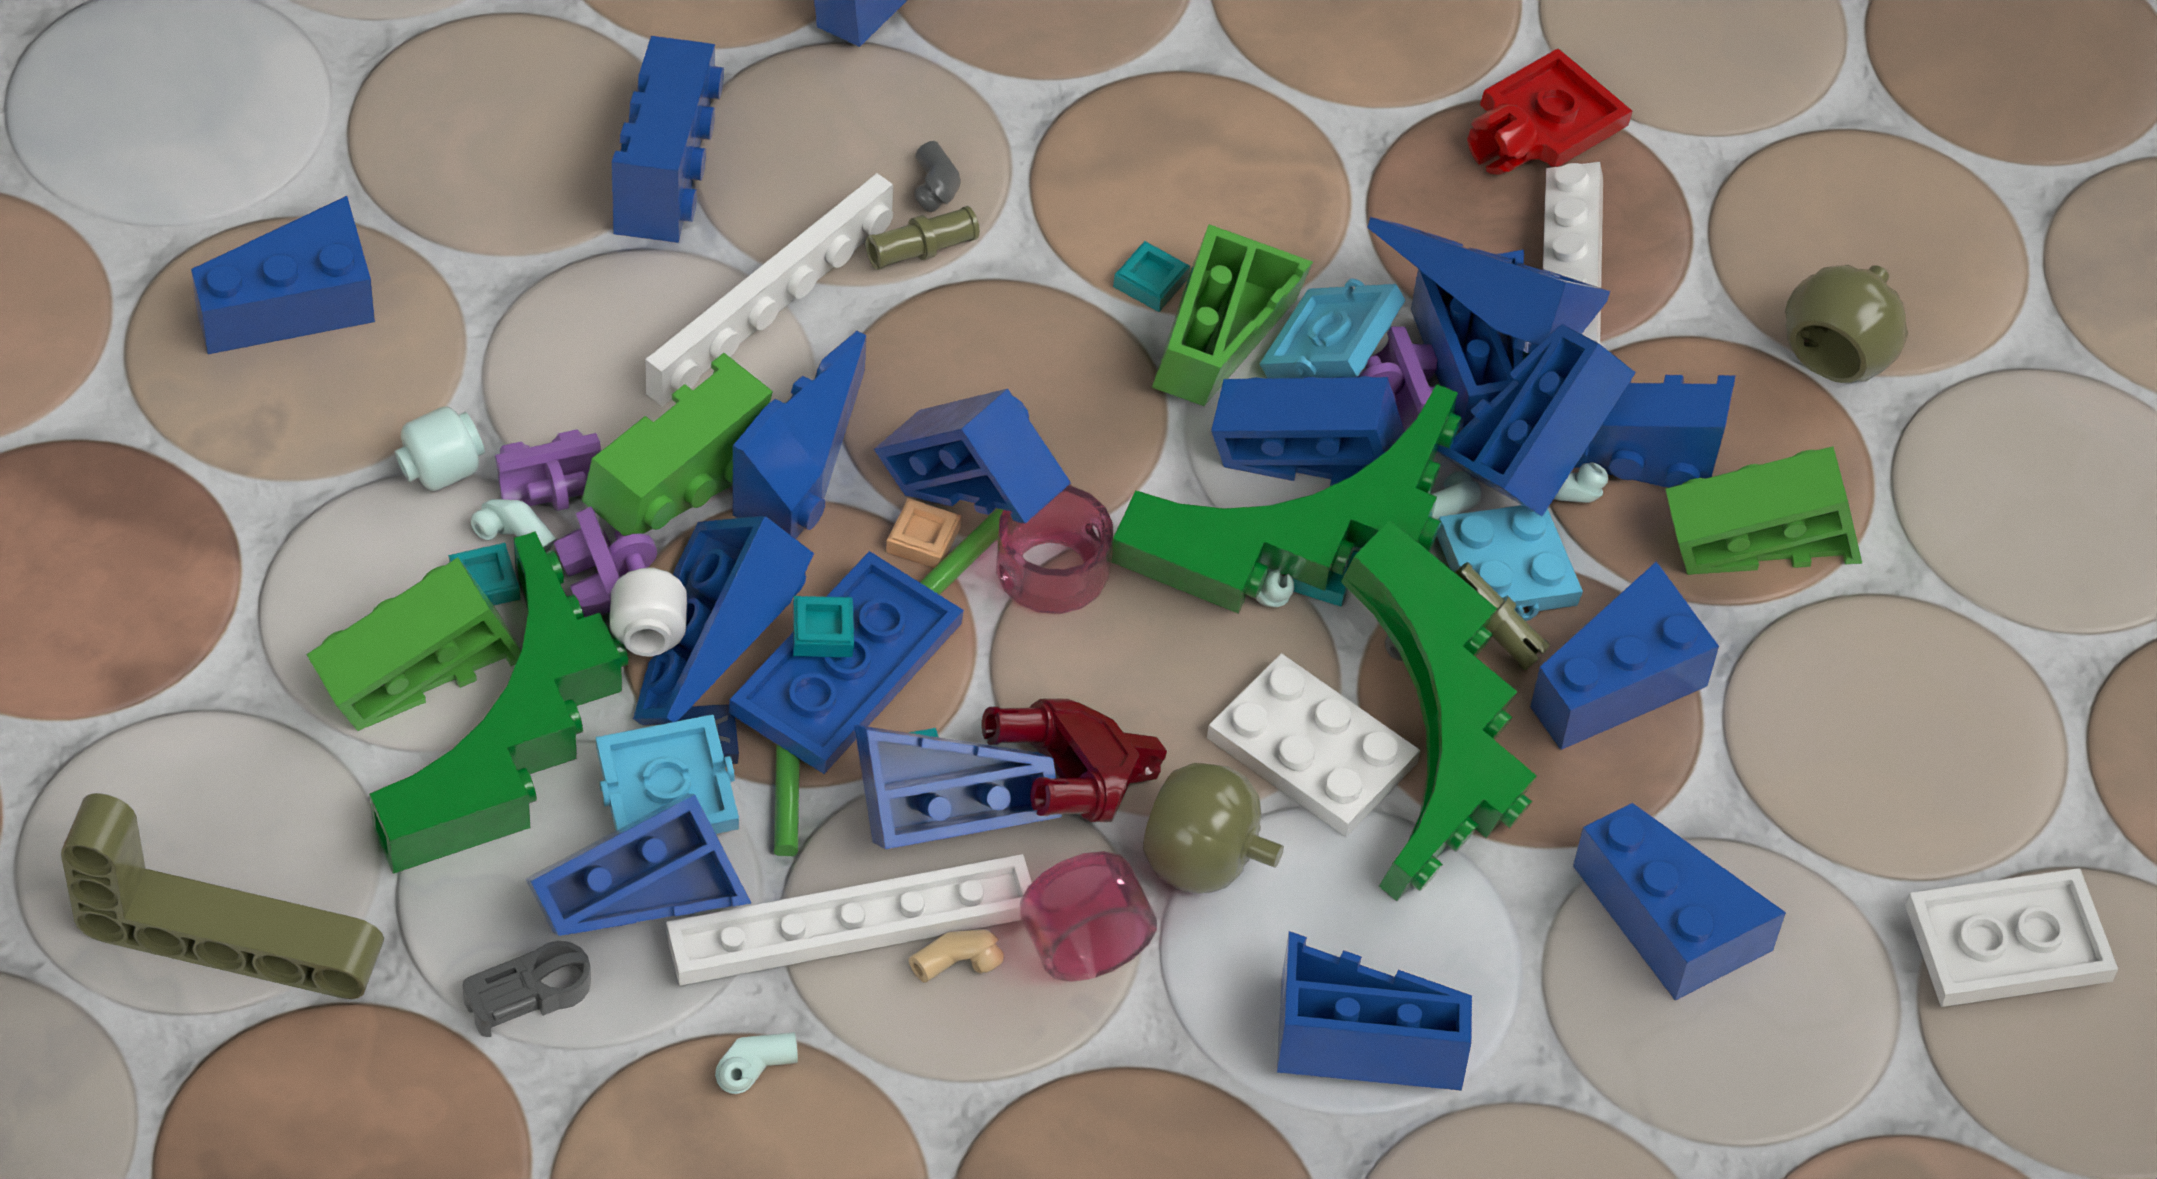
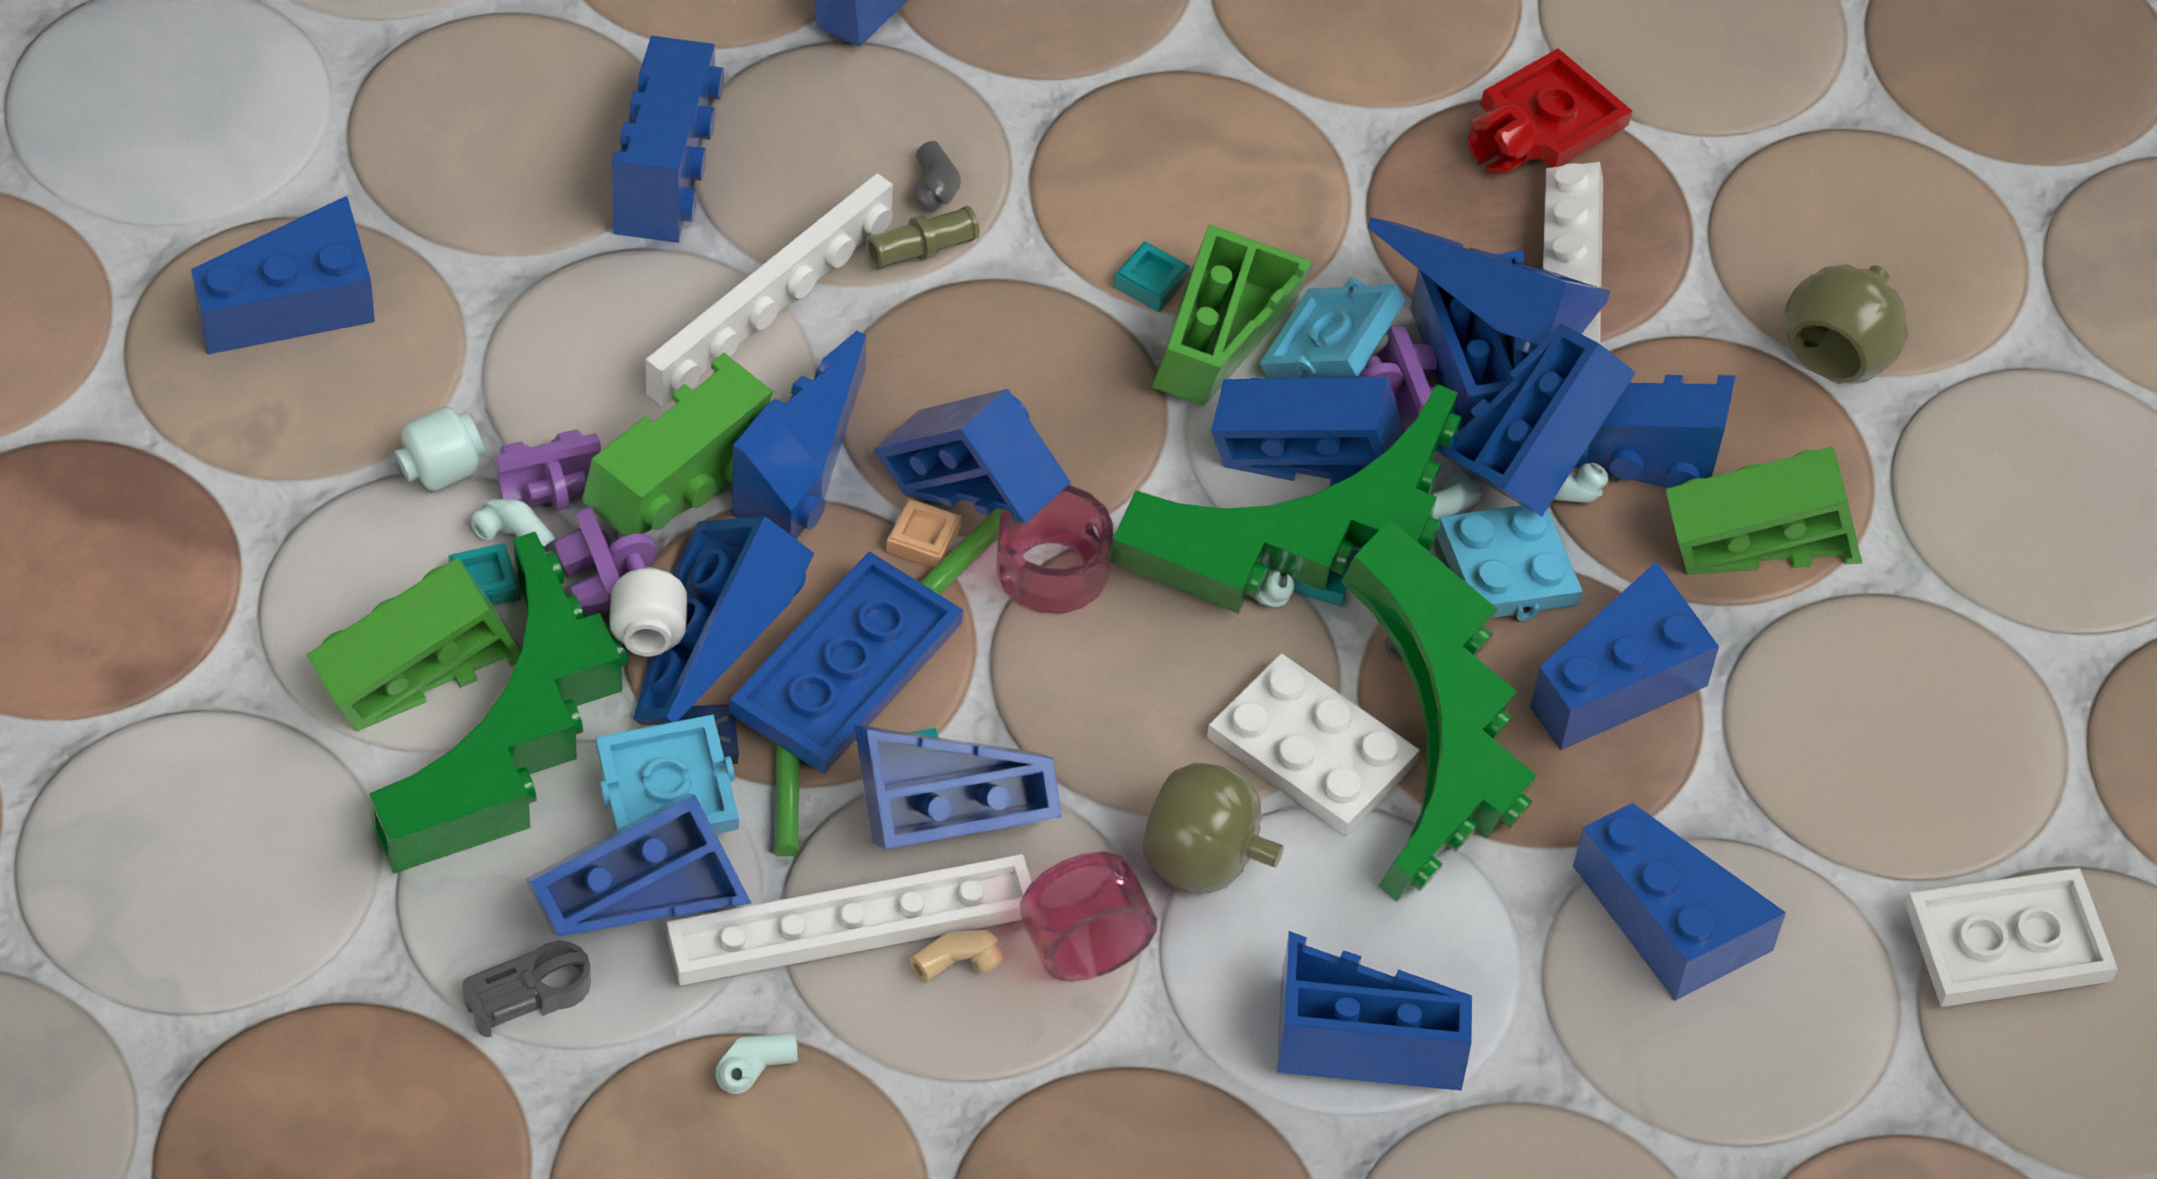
olive beam [61,793,384,999] -> none
teal tile [793,596,854,657] -> none
dark red connector [981,698,1167,822] -> none
olive pin [1454,562,1550,670] -> none

